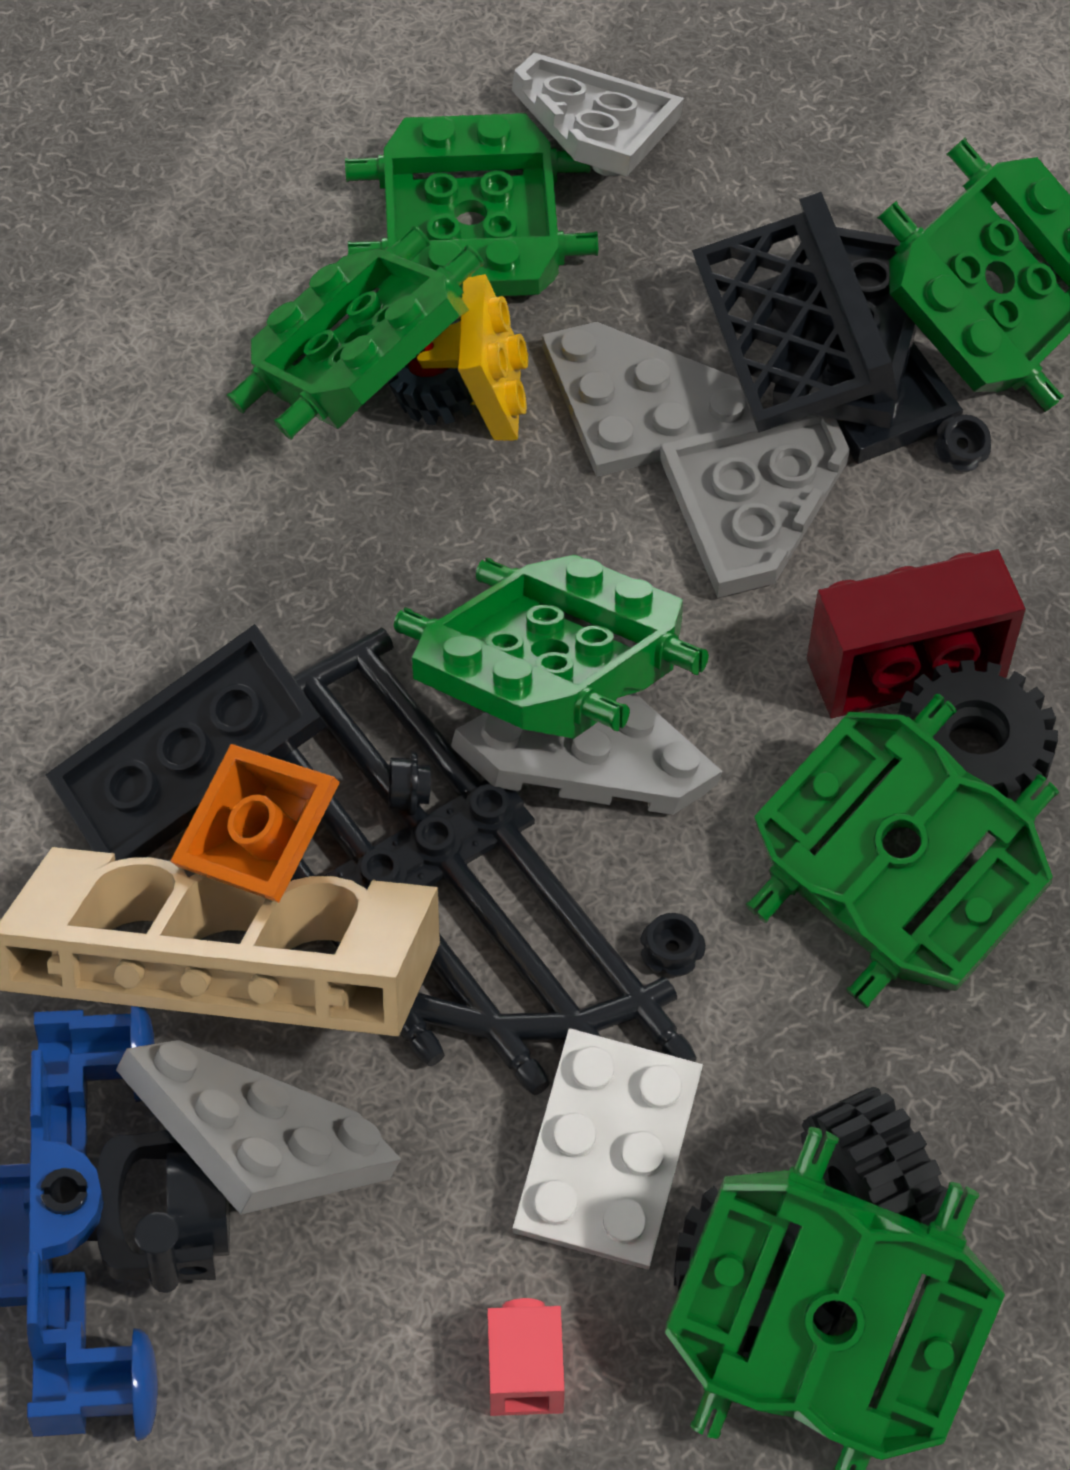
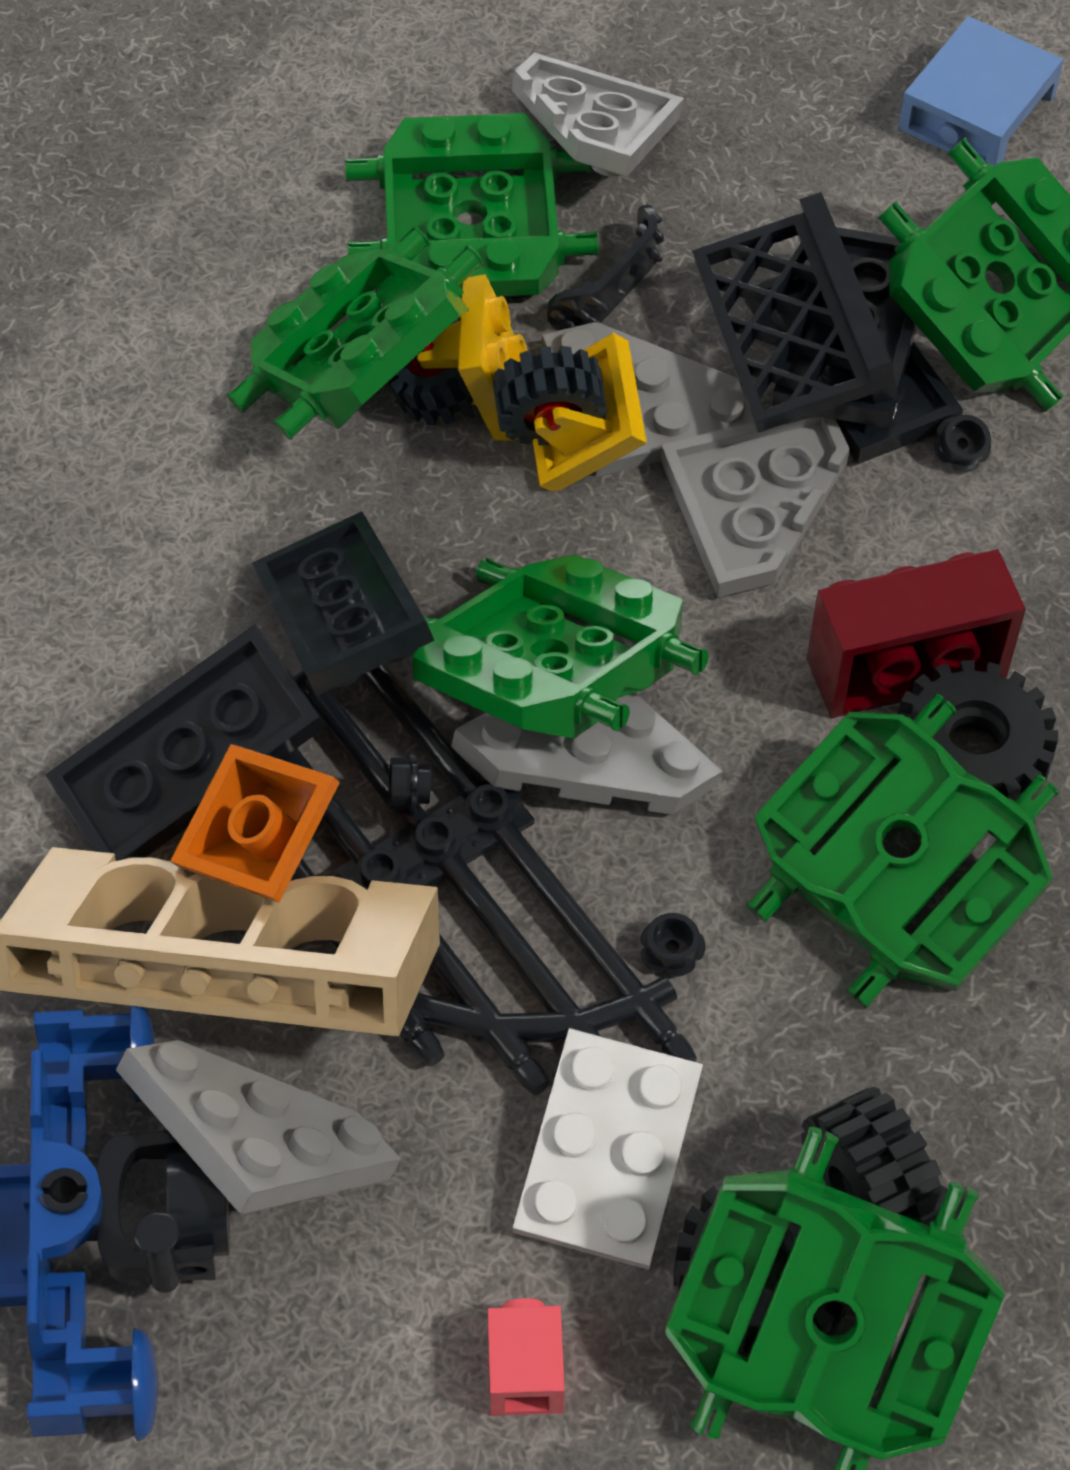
none -> black plate [252,511,435,696]
none -> plate [492,332,647,491]
none -> black piece [547,204,664,330]
none -> medium blue panel [898,16,1064,166]

